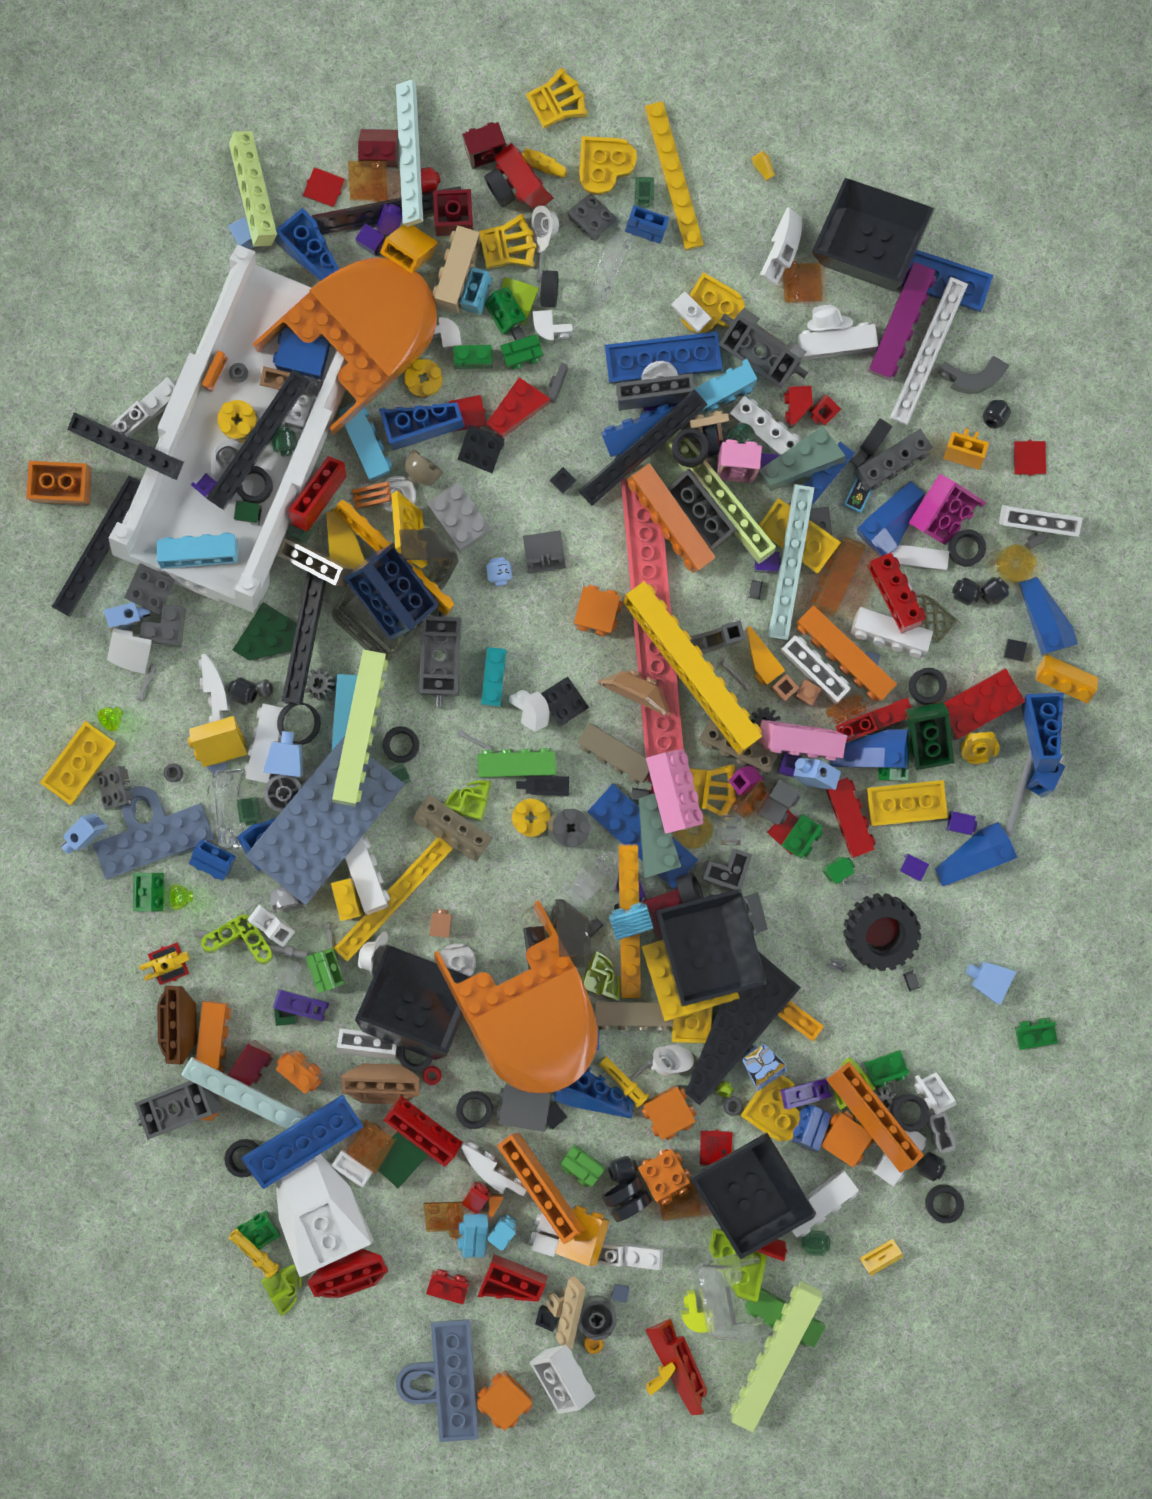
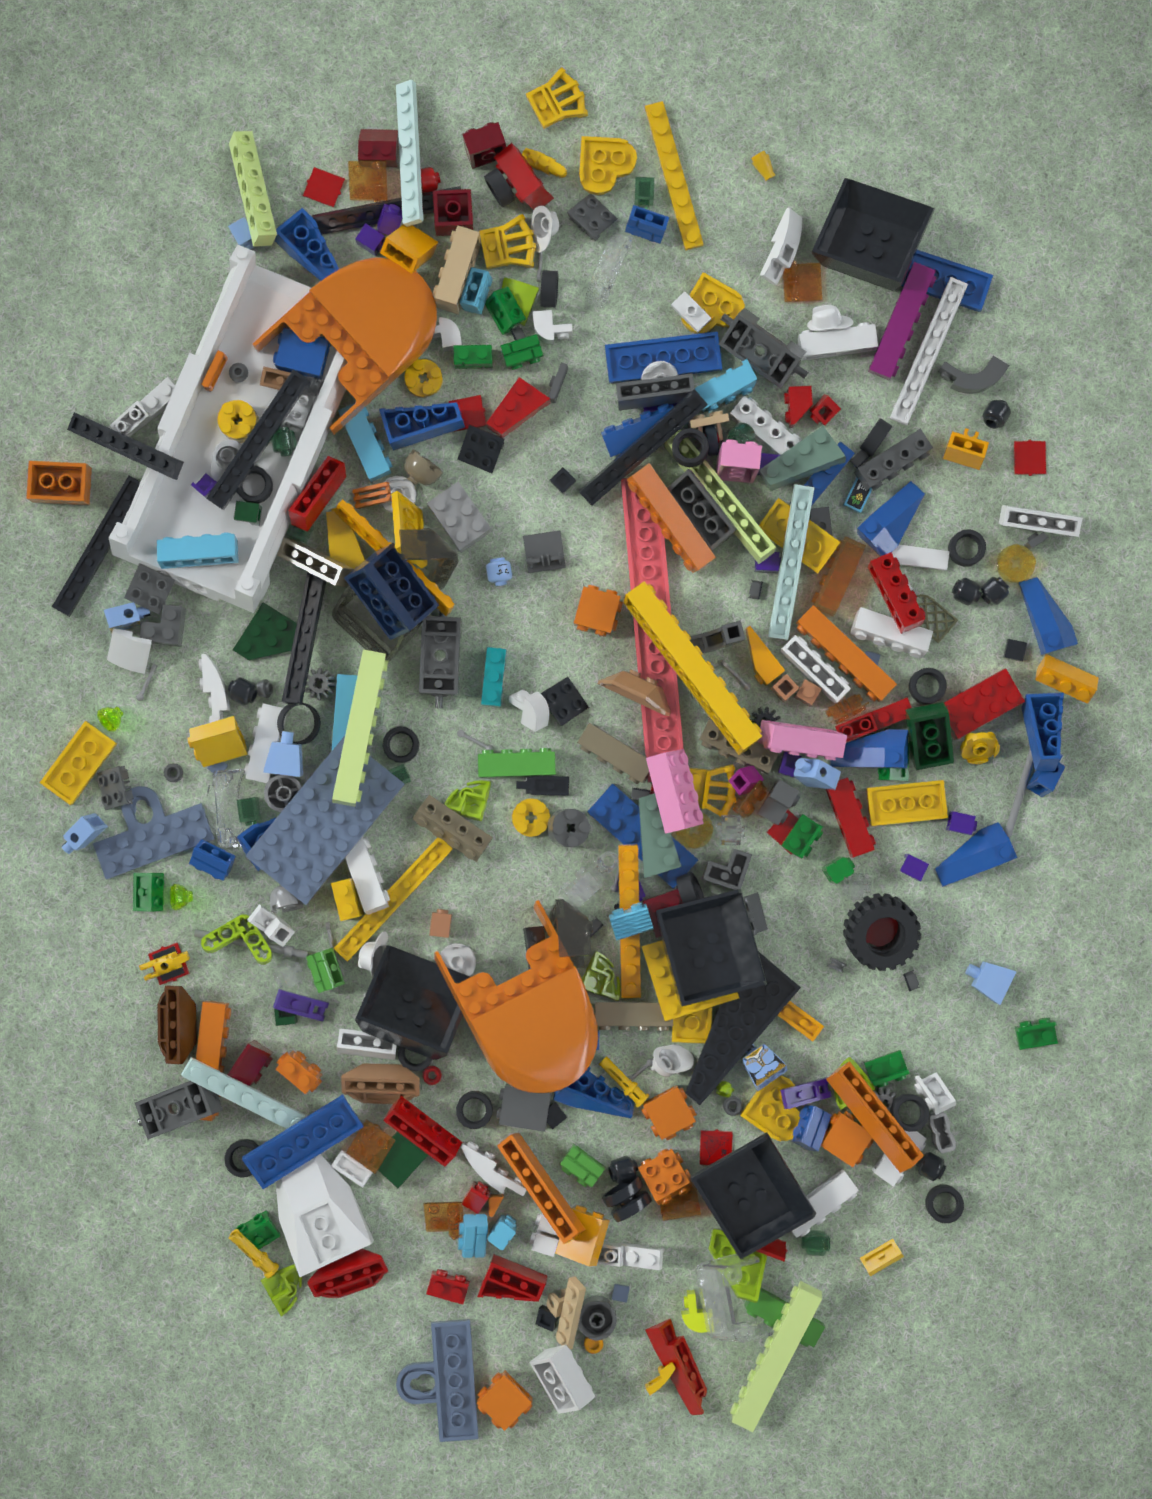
dark pink wedge [909,474,986,545] -> none

